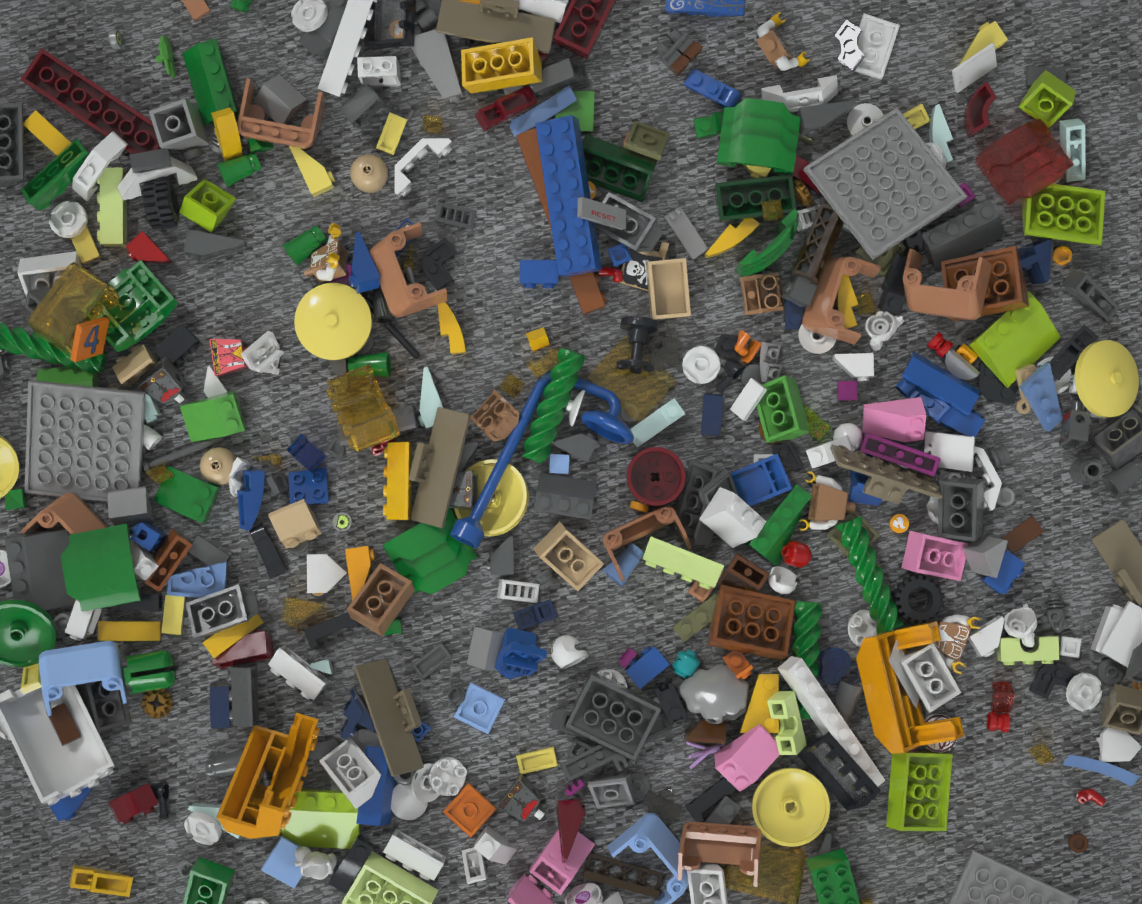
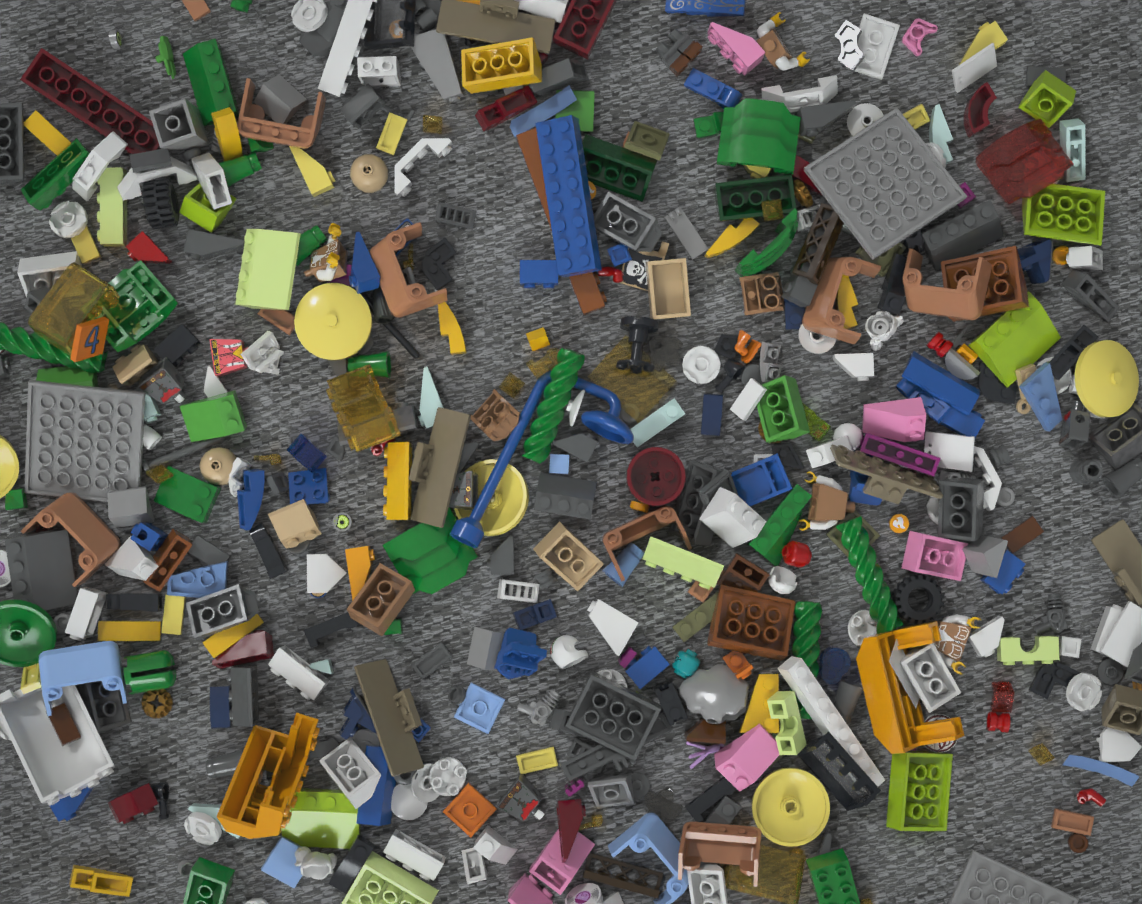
green slope [61,524,141,612] -> none
clear yellow slope [281,597,326,626] -> none
light grey tile [577,197,626,230] -> none
magenta tile [837,381,857,401] -> none
clear yellow slope [856,292,875,315] -> none
white hair [1004,604,1037,647] -> none
none -> white slope [191,153,232,209]
none -> yellowish green slope [235,229,300,310]
none -> nougat tile [258,309,295,335]
none -> light grey piece [517,689,561,726]
none -> clear yellow hand [578,814,603,831]
none -> white slope [587,599,638,656]
none -> bright pink slope [707,22,765,76]
none -> bright pink piece [902,18,938,56]
none -> nougat tile [1051,808,1094,836]
none -> white slope [1066,246,1103,270]

